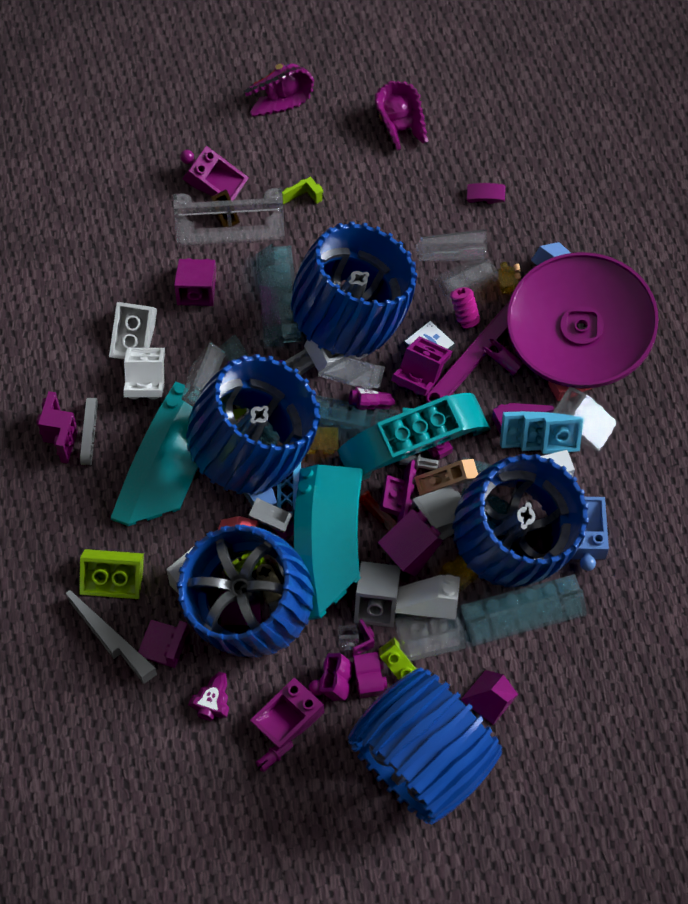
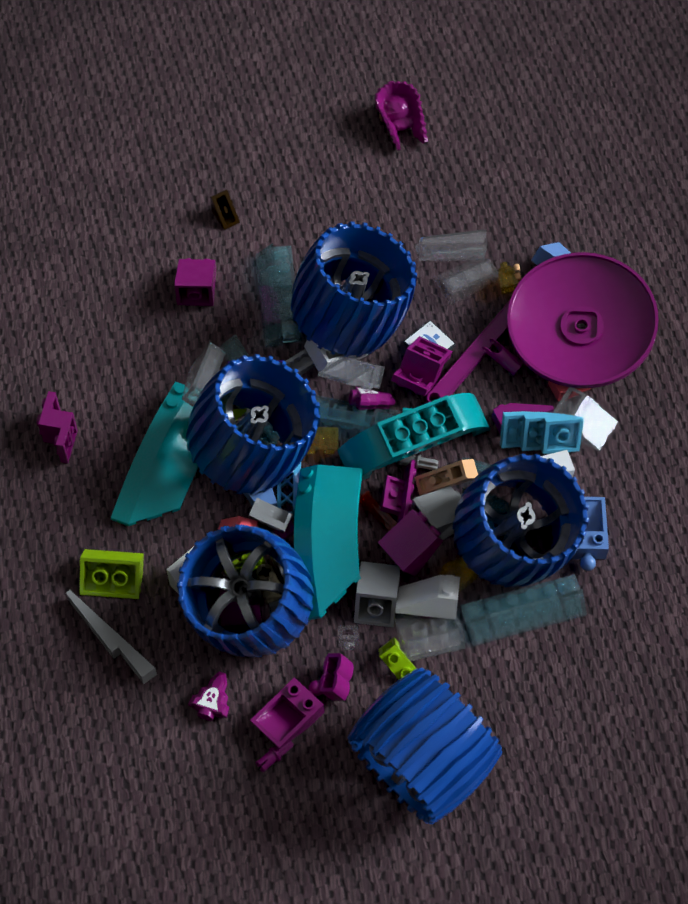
light grey beam [80,398,98,465] -> none
white slope [109,302,157,359] -> none
white bracket [124,348,165,399] -> none
magenta bracket [138,620,189,668] -> none
clear windscreen [173,188,285,248] -> none
magenta slope [180,146,249,202] -> none
magenta piece [245,63,314,117] -> none
lime bracket [281,177,323,204] -> none
magenta bracket [352,619,375,655] -> none
magenta brick [353,652,387,699] -> none
magenta plate [428,441,453,460] -> none
dark pink piece [450,287,480,328] -> none
magenta slope [461,670,518,725] -> none
magenta slope [467,183,506,204] -> none

